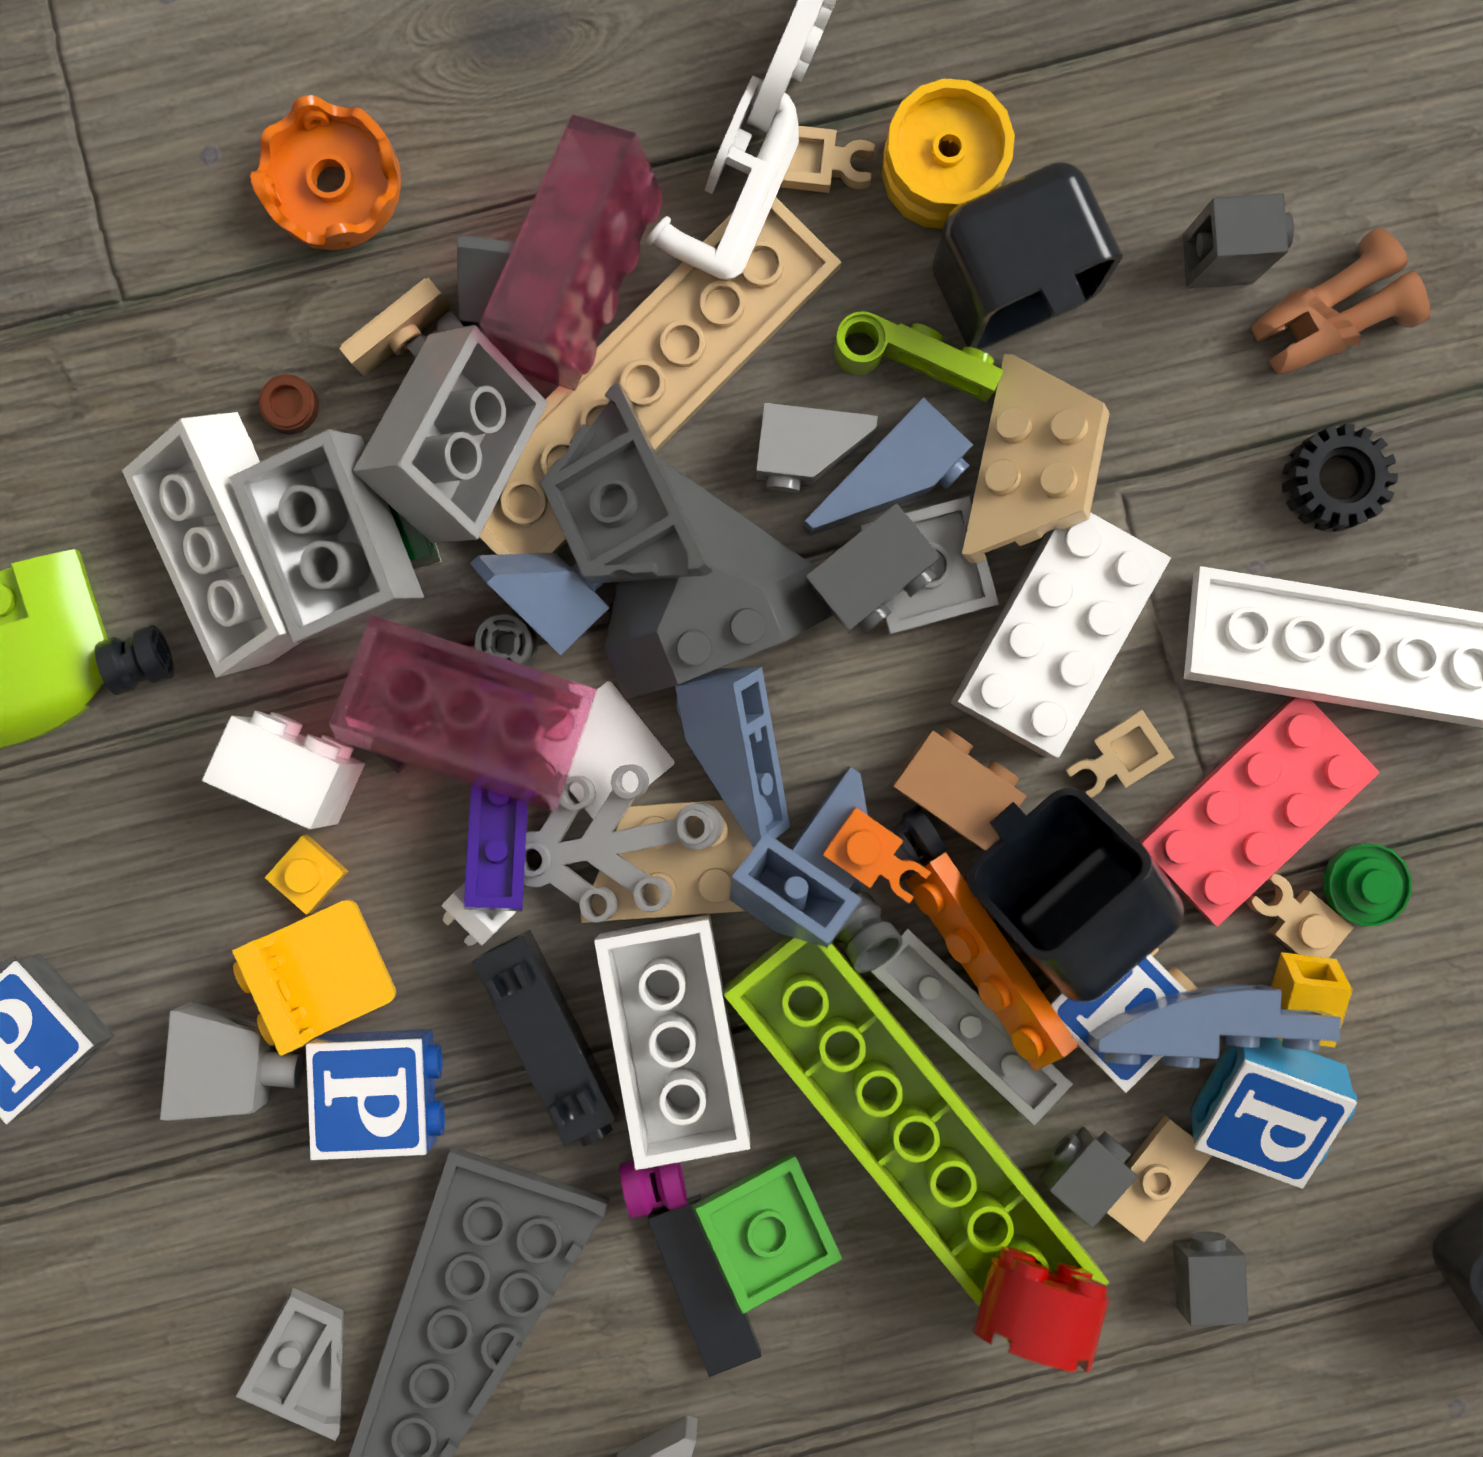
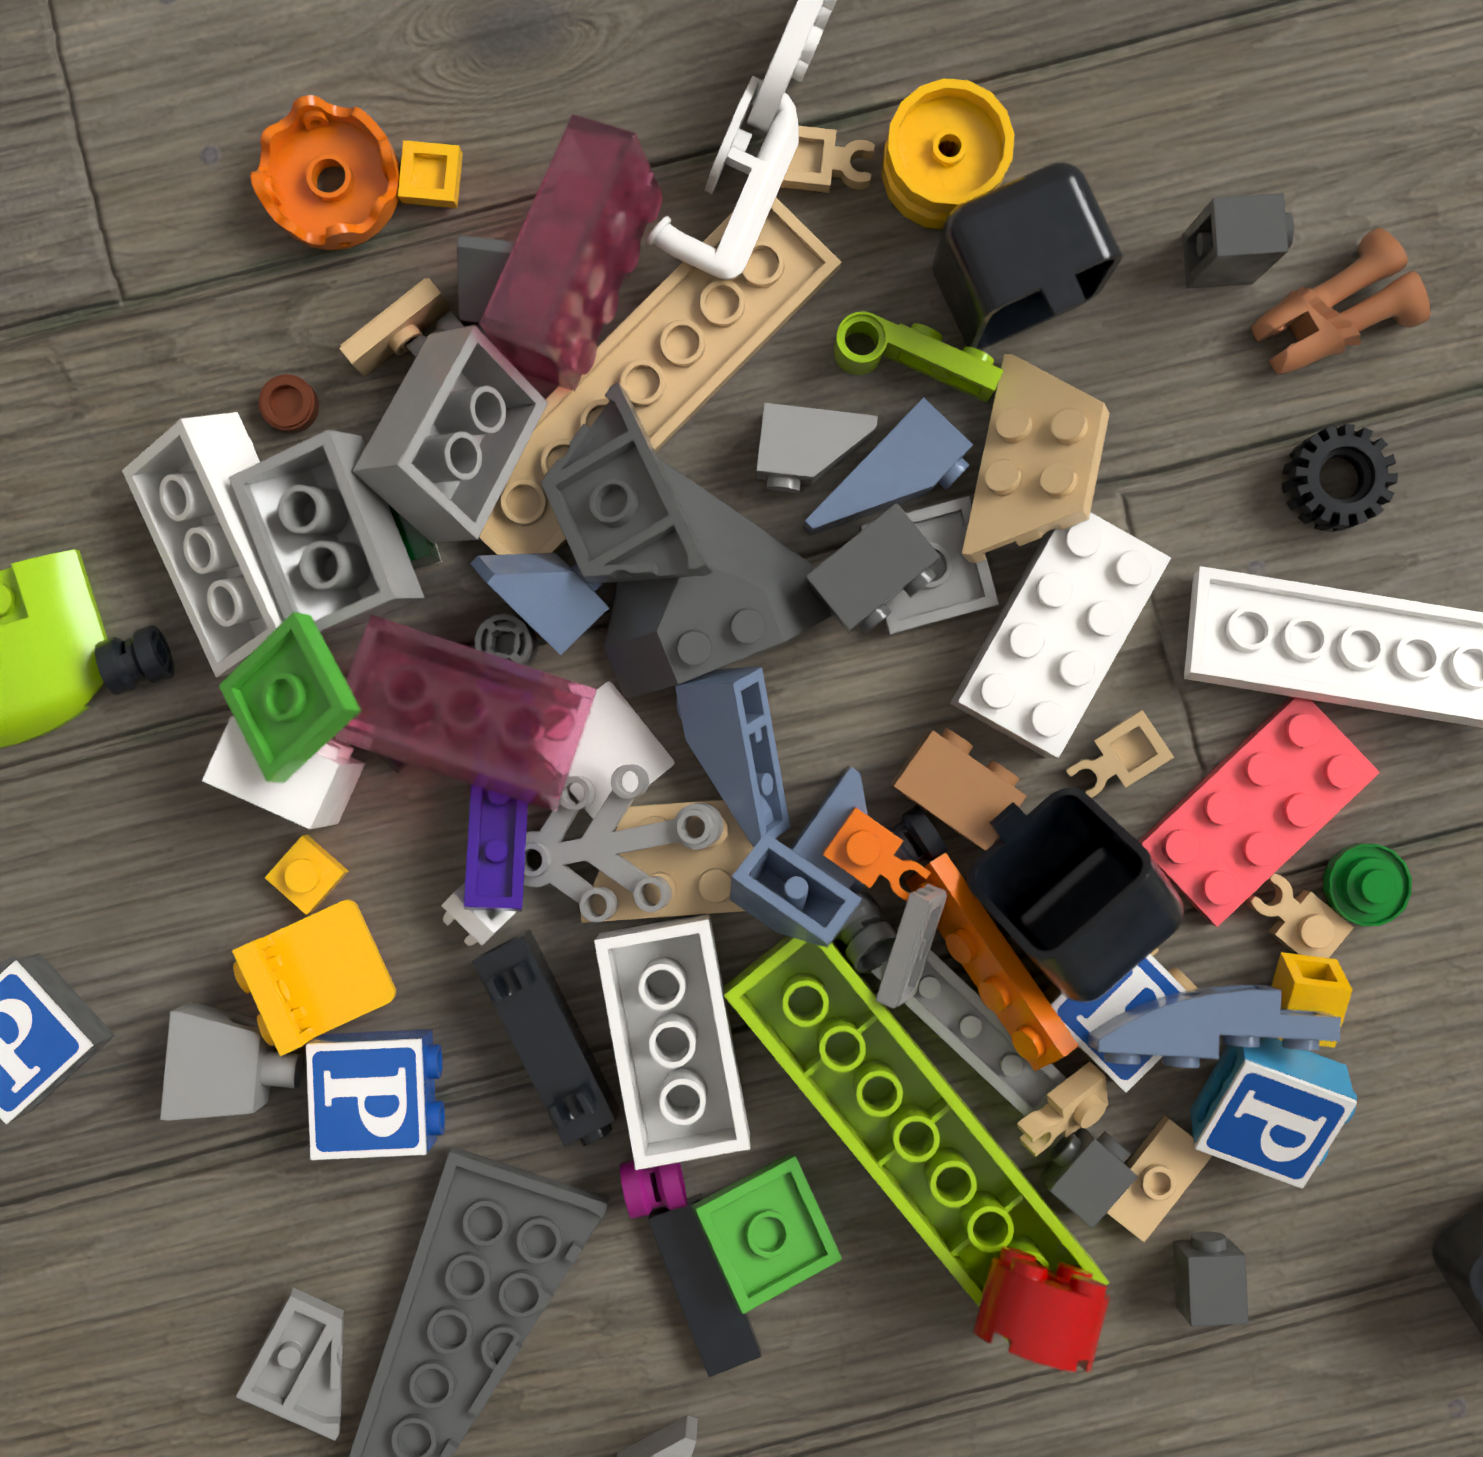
none -> bright green plate [219,612,362,783]
none -> yellow plate [398,140,463,209]
none -> light grey tile [876,884,947,1009]
none -> tan plate [1017,1061,1108,1157]

